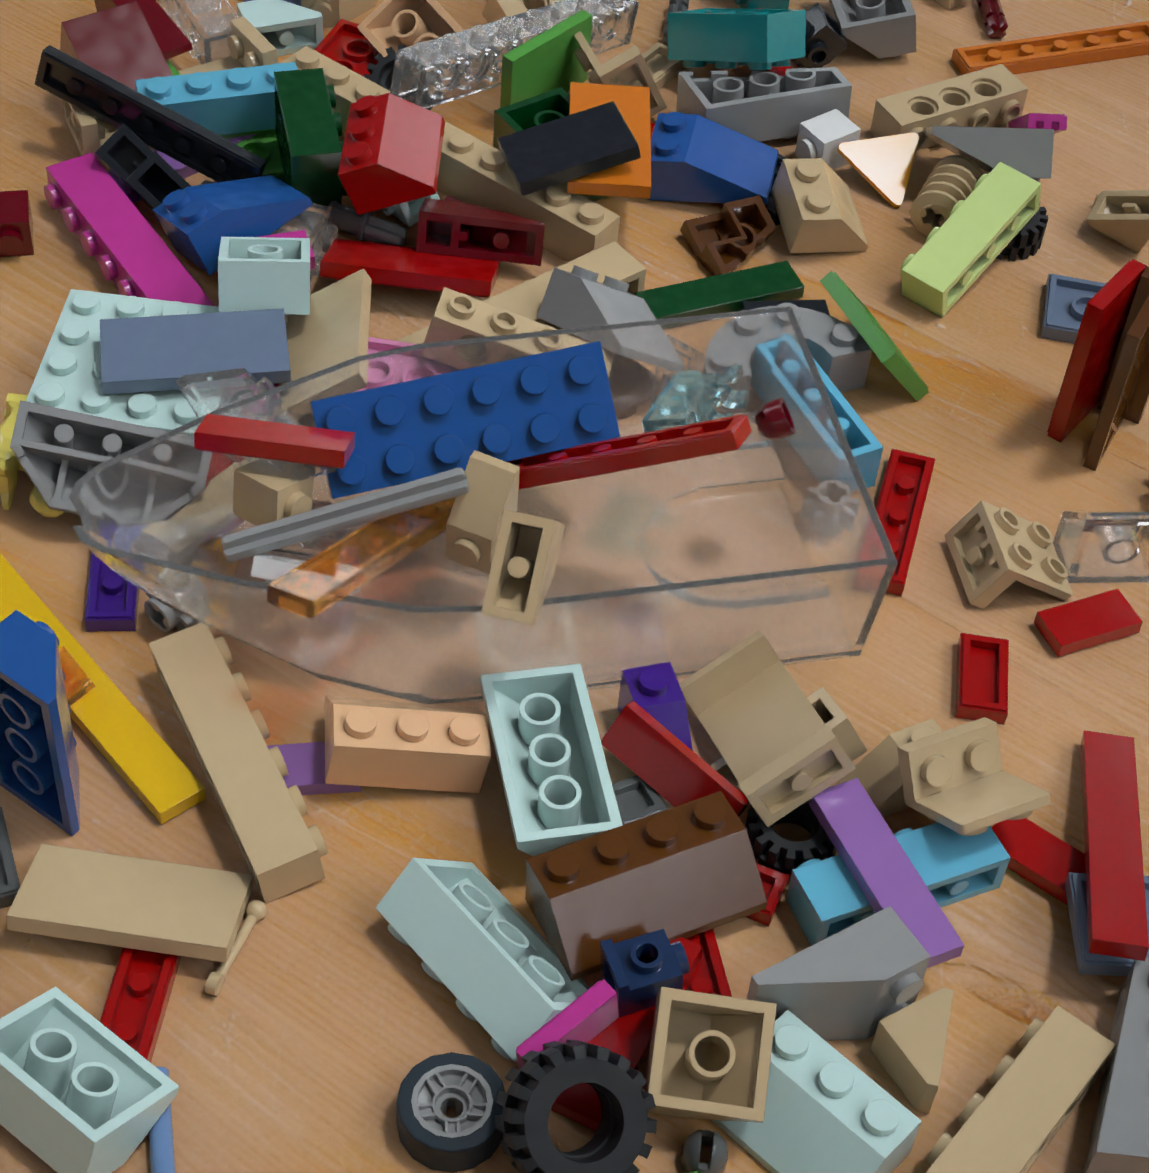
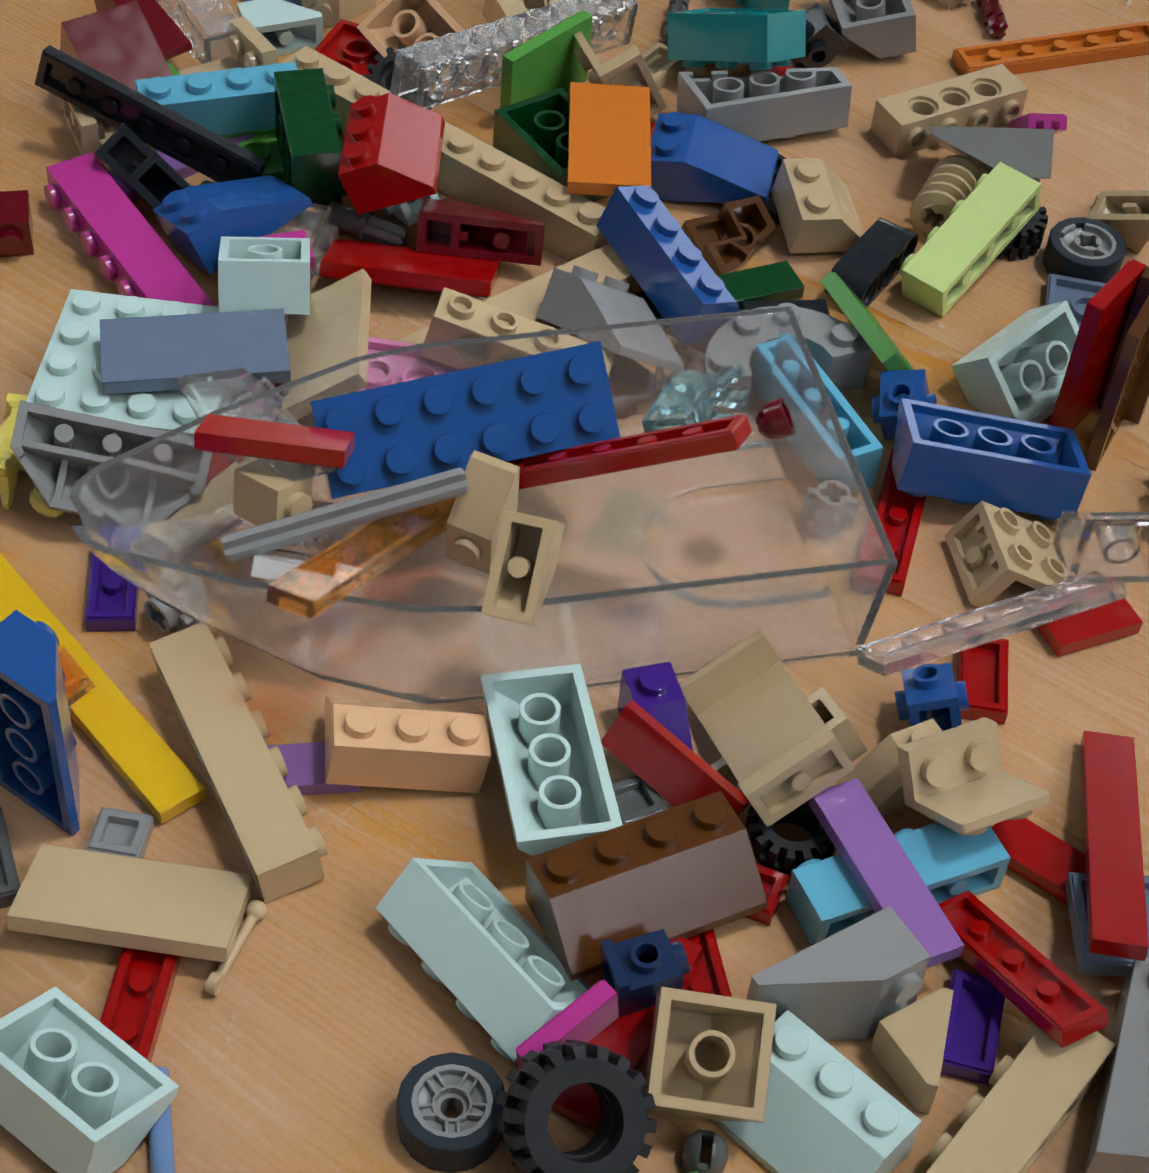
black tile [497,101,641,196] -> none
white brick [795,109,861,170] -> none
piece [837,132,919,208] -> none
none -> light grey tile [86,807,154,859]
none -> blue slope [596,185,740,343]
none -> black beam [825,218,919,308]
none -> clear tile [856,571,1126,676]
none -> blue brick [872,369,937,440]
none -> blue slope [892,398,1091,521]
none -> blue brick [894,662,969,731]
none -> red tile [938,890,1108,1048]
none -> dark purple tile [941,969,1005,1086]
none -> light aqua slope [951,300,1079,423]
none -> black wheel [1043,217,1126,283]

